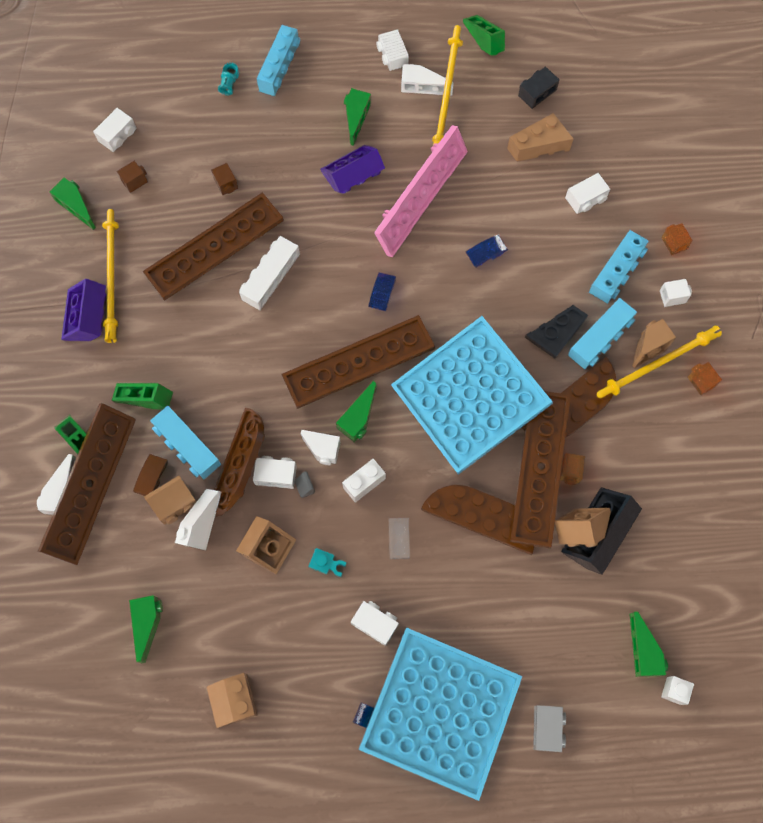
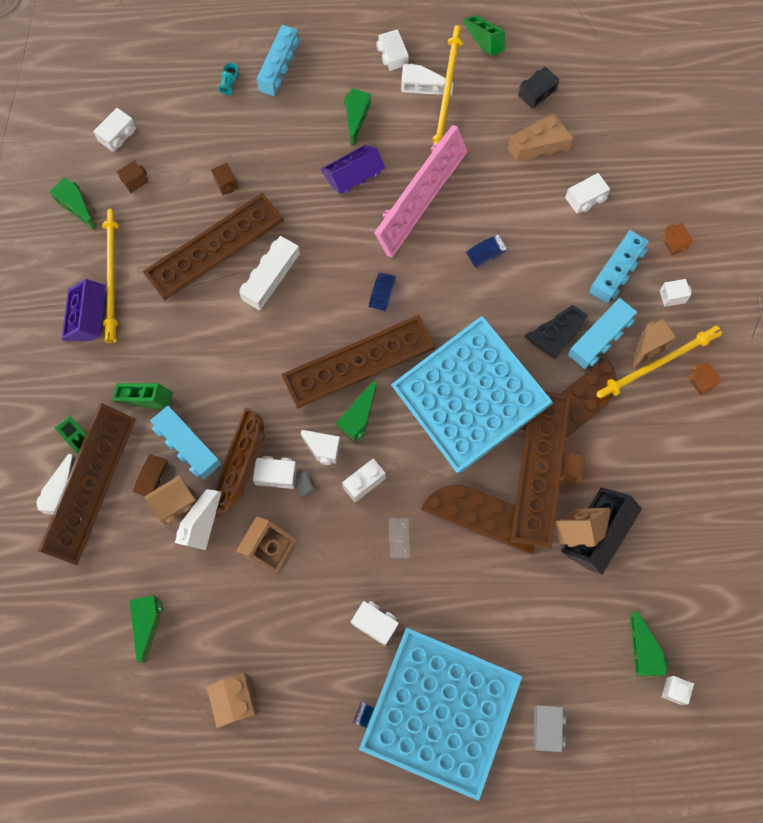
teal plate [308,548,347,577] -> none

